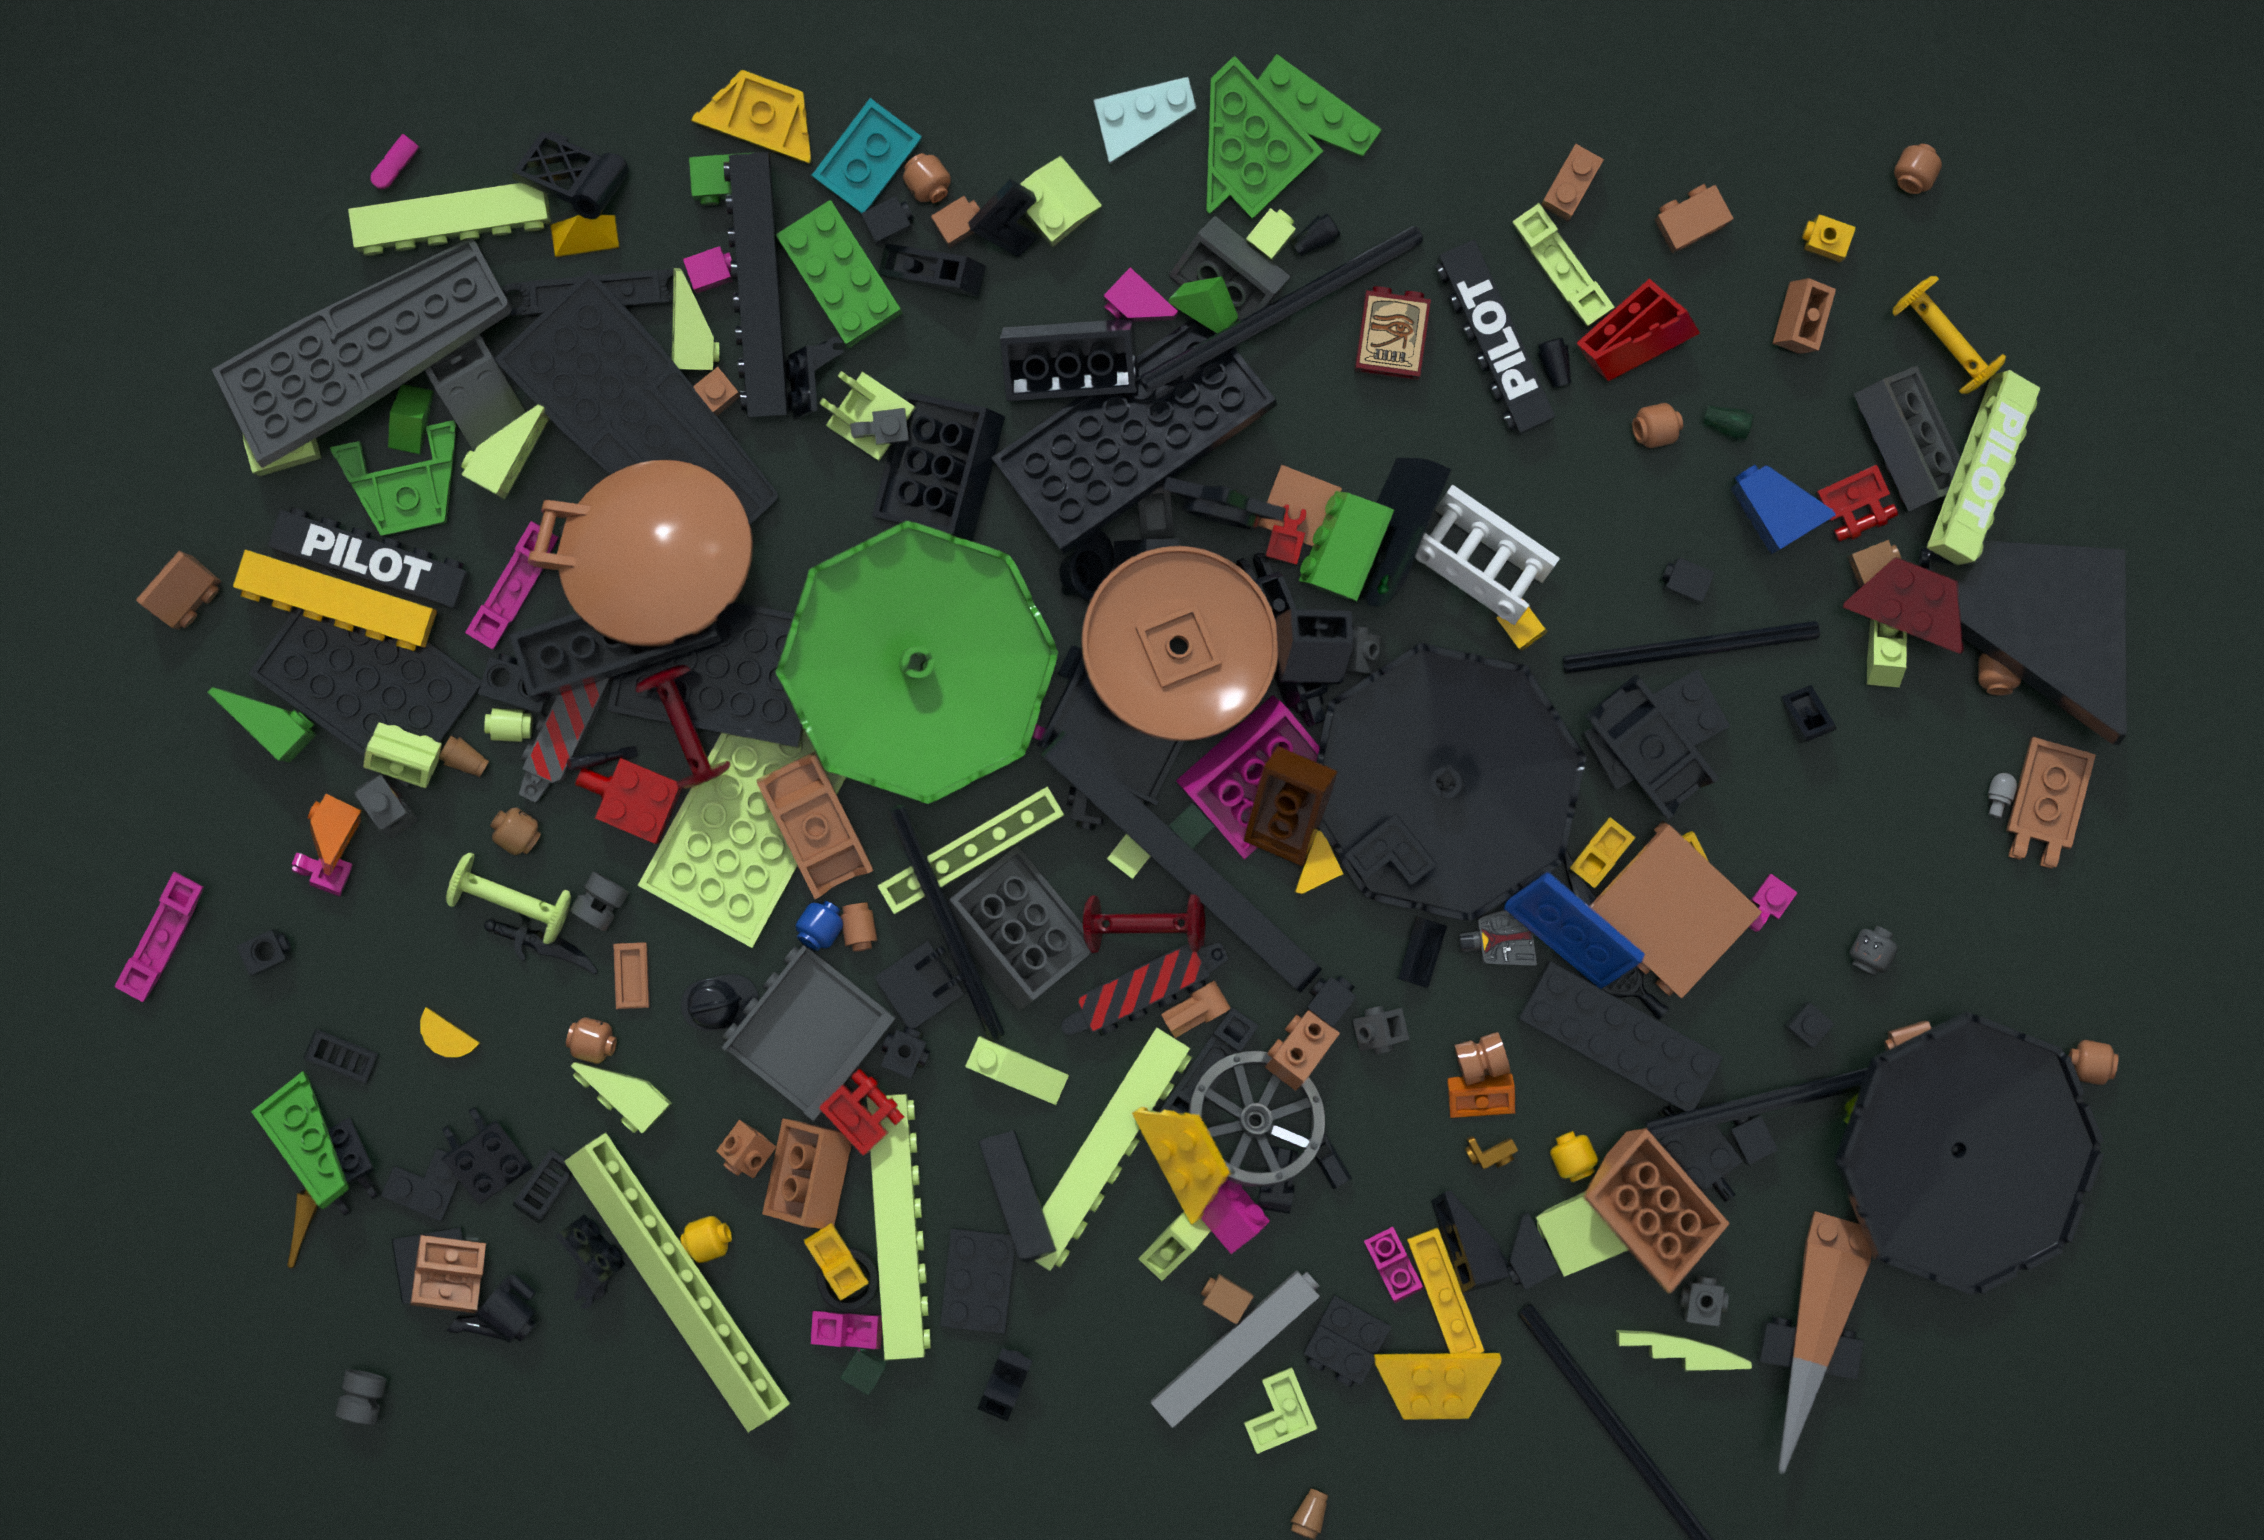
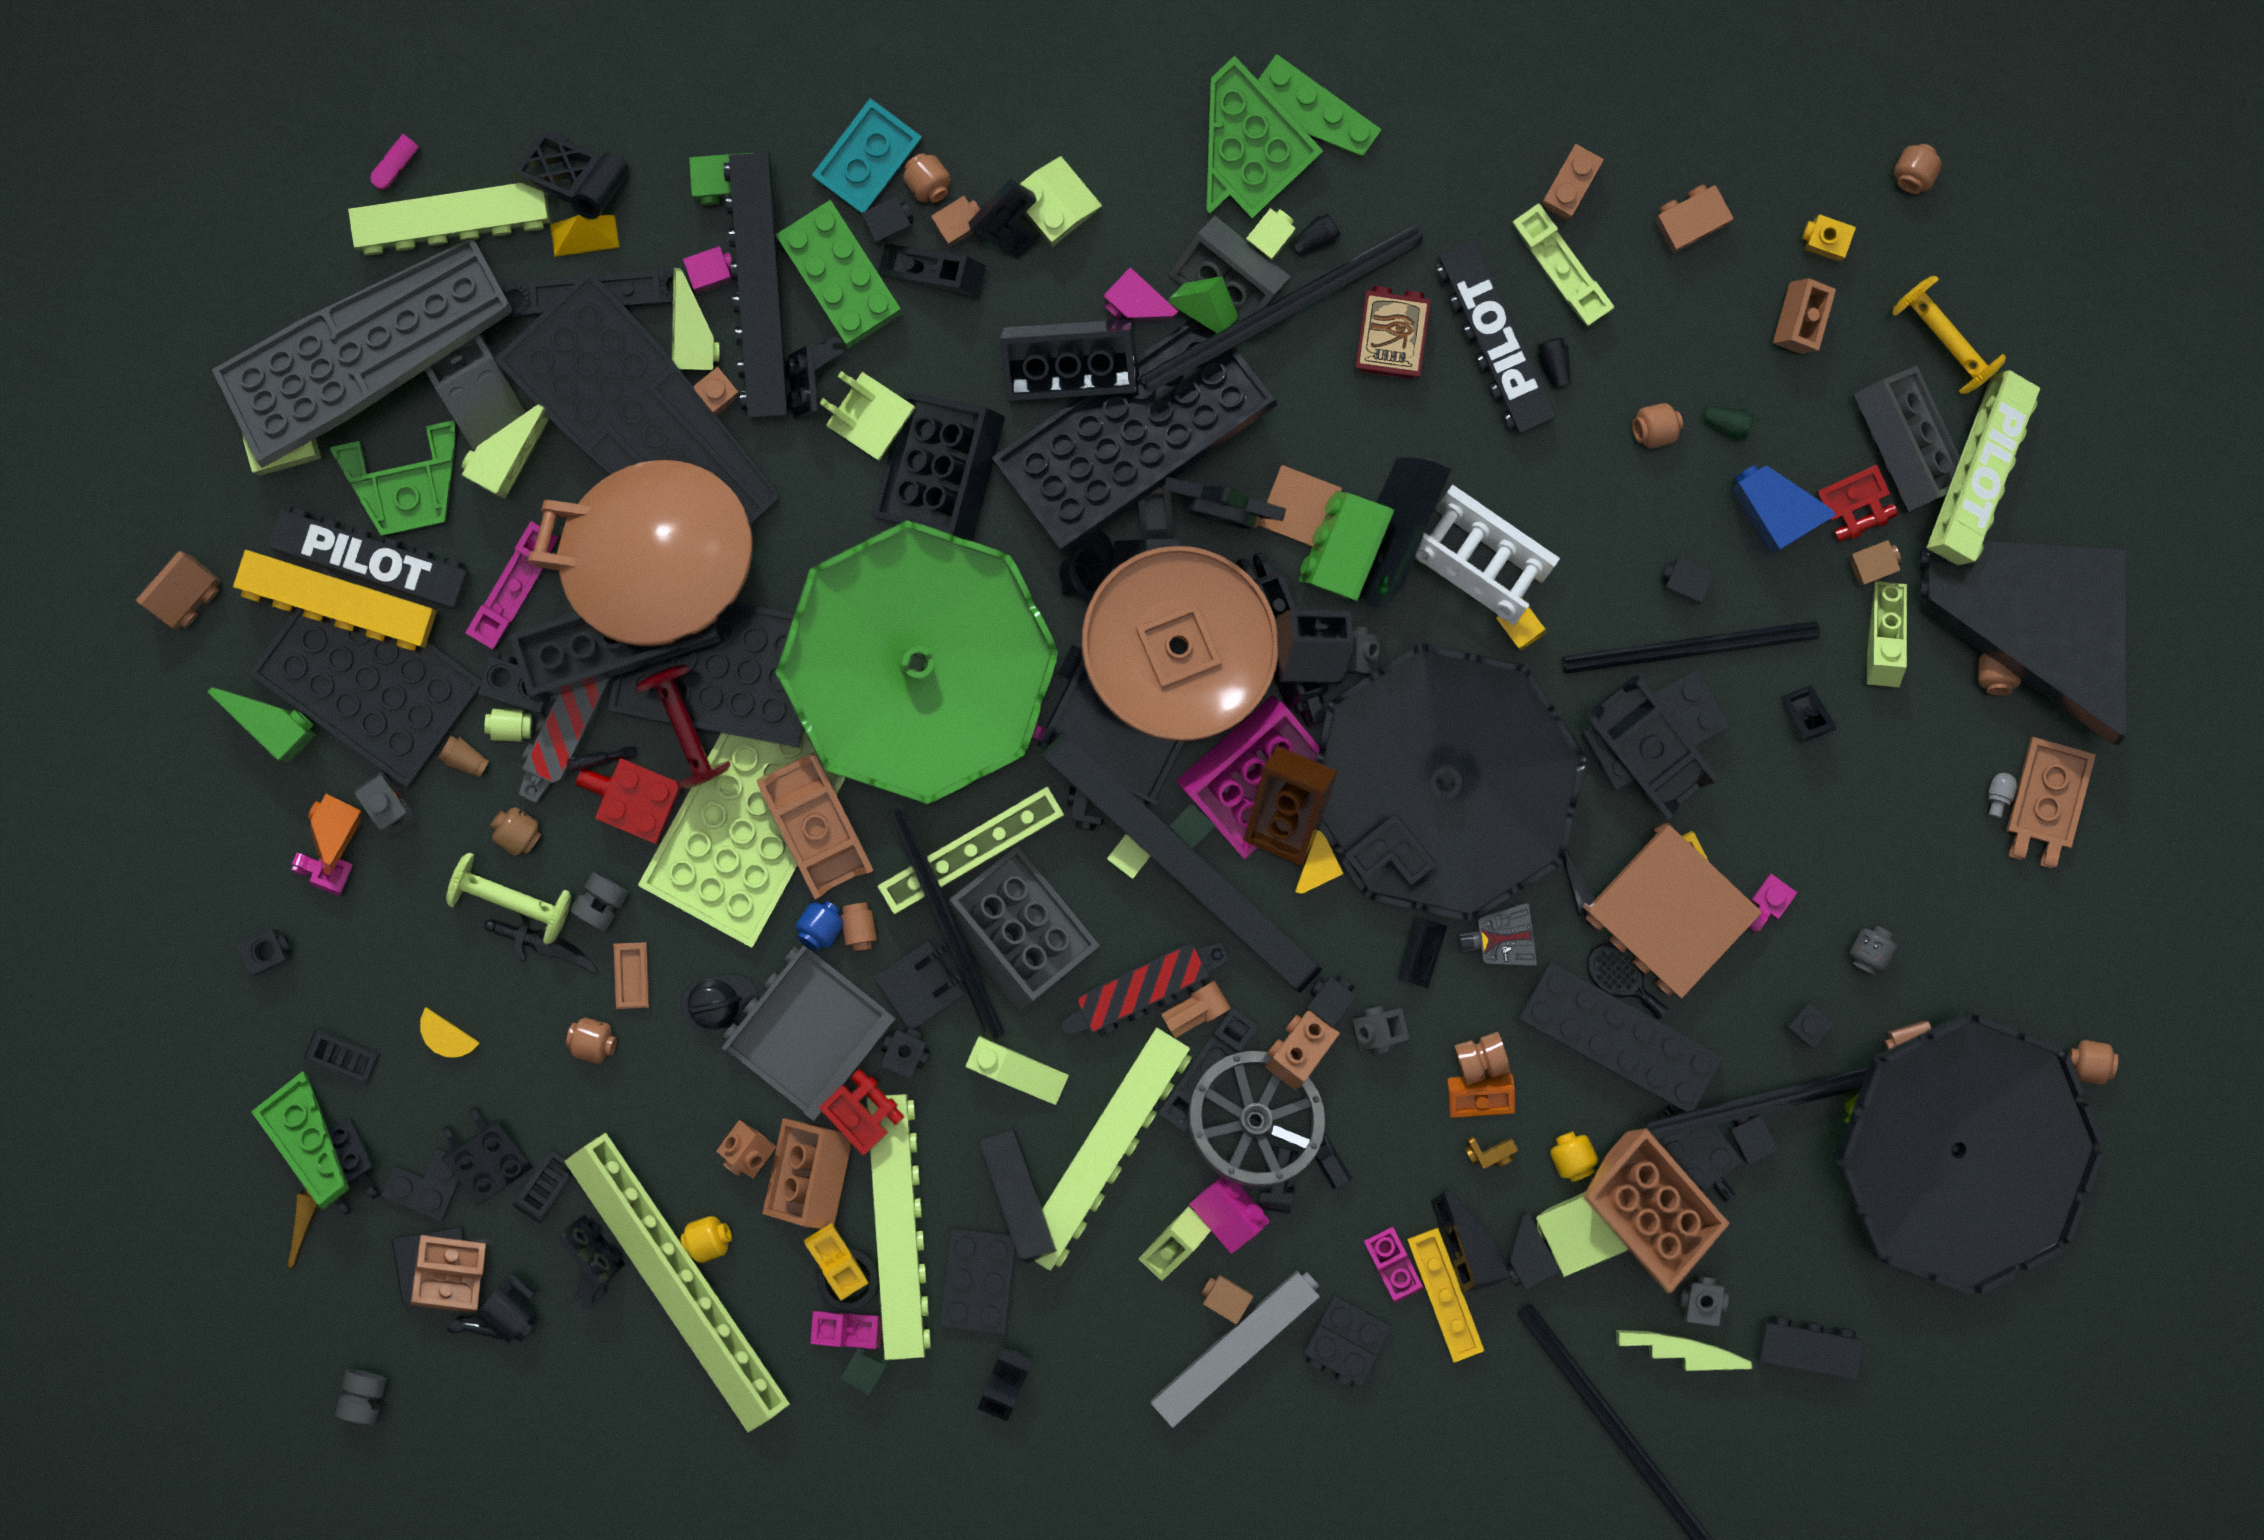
dark pink slope [114,872,204,1002] -> none
yellowish green brick [363,723,441,788] -> none
bright green slope [388,384,434,455] -> none
yellowish green slope [571,1062,672,1133] -> none
yellow wing [691,70,811,165] -> none
dark grey plate [850,408,909,445] -> none
dark red hose [1083,894,1205,953] -> none
light aqua wing [1094,77,1196,164] -> none
yellow wing [1132,1107,1230,1224] -> none
yellowish green plate [1244,1367,1317,1454] -> none
red plate [1265,504,1306,565] -> none
medium nougat cone [1290,1489,1328,1540] -> none
yellow wing [1374,1353,1501,1420] -> none
blue plate [1504,872,1645,989] -> none
yellow slope [1569,817,1636,888] -> none
red wedge [1577,278,1700,381] -> none
nougat plate [1779,1211,1872,1474] -> none
dark red wing [1843,557,1964,654] -> none

